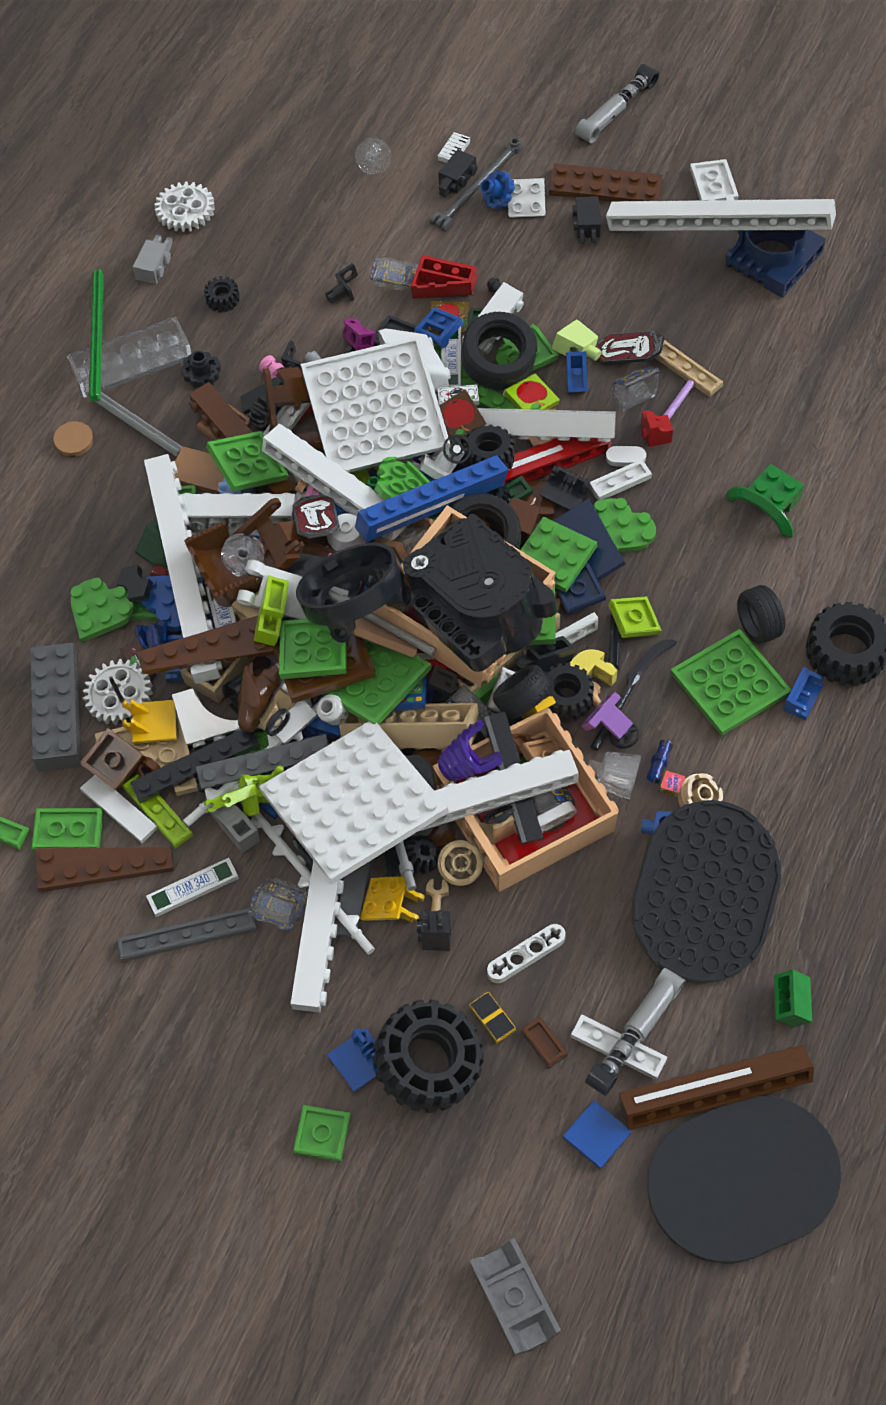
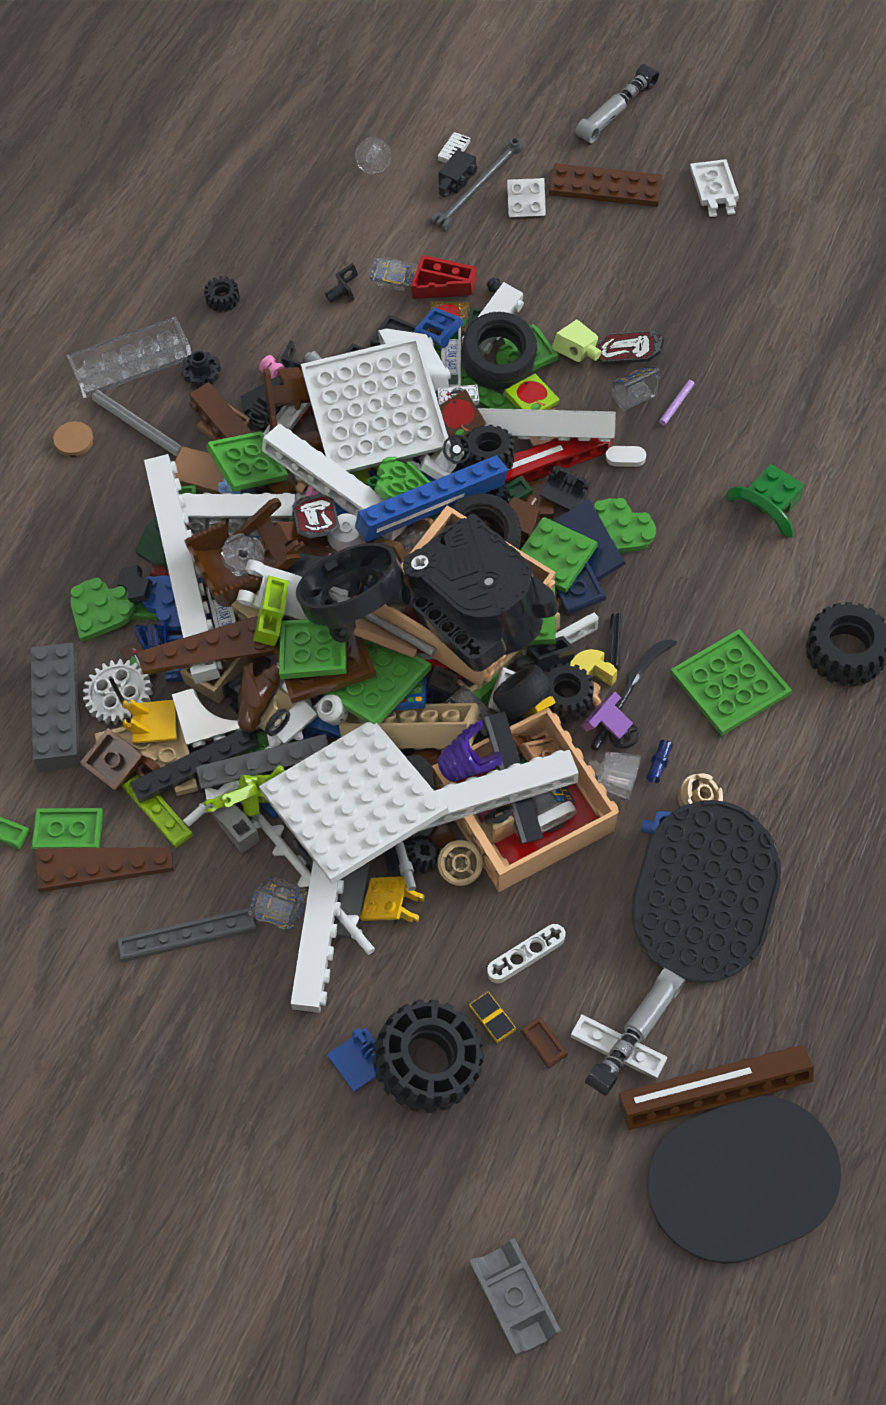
white tile [80,775,158,844] -> none
green axle [89,269,104,402] -> none
light grey hinge [133,235,173,284] -> none
tile [146,858,239,917] -> none
white gear [154,182,215,232] -> none
bright green tile [293,1105,351,1162] -> none
magenta leg [342,318,376,351] -> none
black hinge [417,910,451,951] -> none
tan bar [426,879,449,911] -> none
blue plant [480,170,515,210] -> none
blue tile [563,1101,632,1170] -> none
blue slope [565,351,588,392] -> none
black hinge [572,197,601,244] -> none
white plate [589,459,652,501] -> none
white brick [606,199,836,231] -> none
lime tile [608,597,662,638] -> none
red brick [641,410,673,447] -> none
tan tile [655,340,723,397] -> none
tile [659,770,687,797] -> none
dark blue hose [725,230,826,298] -> none
black tyre [737,585,786,644] -> none
green brick [774,969,812,1027] -> none
blue hinge [784,667,823,720] -> none

